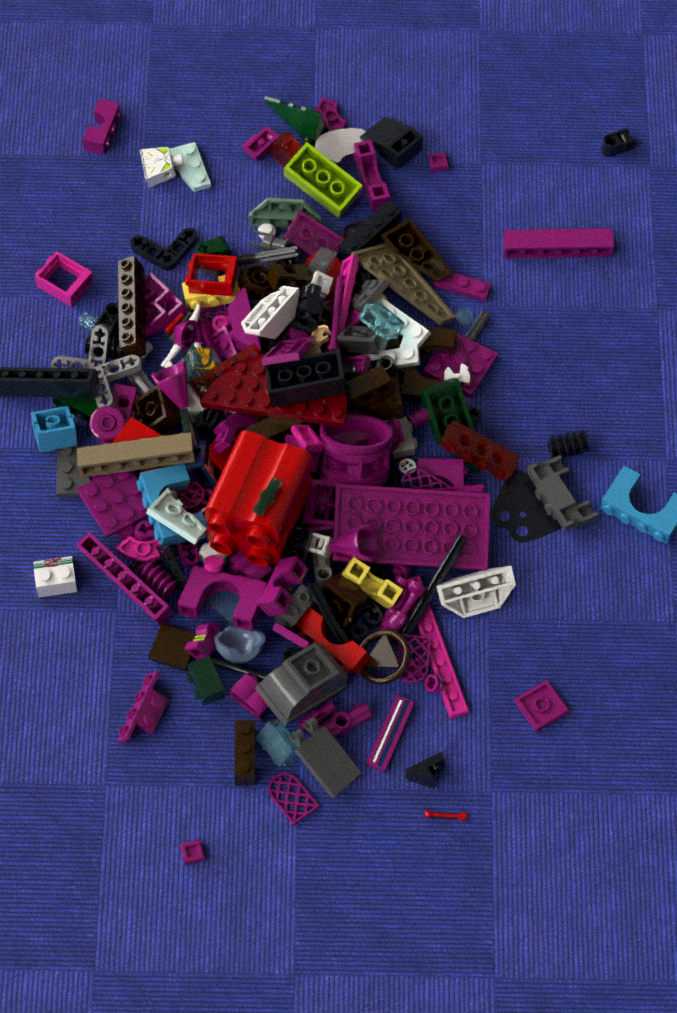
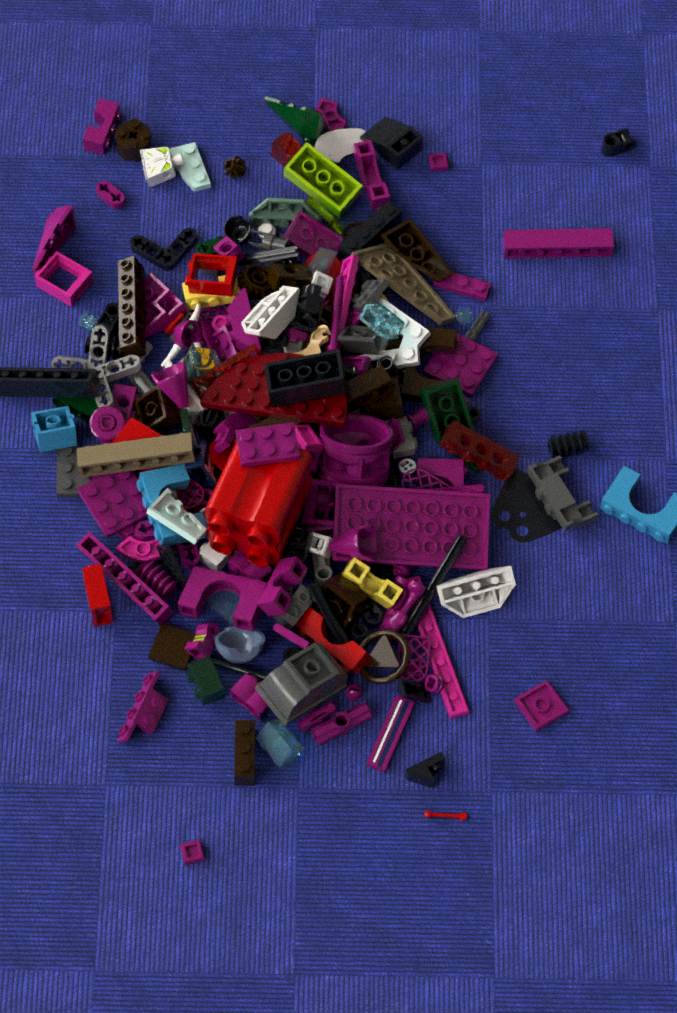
white slope [33,556,77,598] -> none
dark pink tile [204,555,224,572] -> none
magenta slope [242,126,280,161] -> none
clear green pin [252,478,282,516] -> none
magenta tile [262,336,316,366] -> none
magenta window [268,773,319,826] -> none
dark grey tile [289,717,362,798] -> none
white piece [444,364,470,385] -> none
none -> magenta wedge [33,205,76,278]
none -> red window [82,564,113,627]
none -> magenta beam [96,181,125,209]
none -> dark brown brick [115,118,152,162]
none -> magenta brick [213,236,245,263]
none -> black hair [223,215,252,245]
none -> dark brown gear [224,155,246,179]
none -> magenta plate [235,422,300,468]
none -> clear neon green tile [305,196,343,234]
none -> magenta hinge [346,684,362,701]
none -> black slope [397,678,431,704]

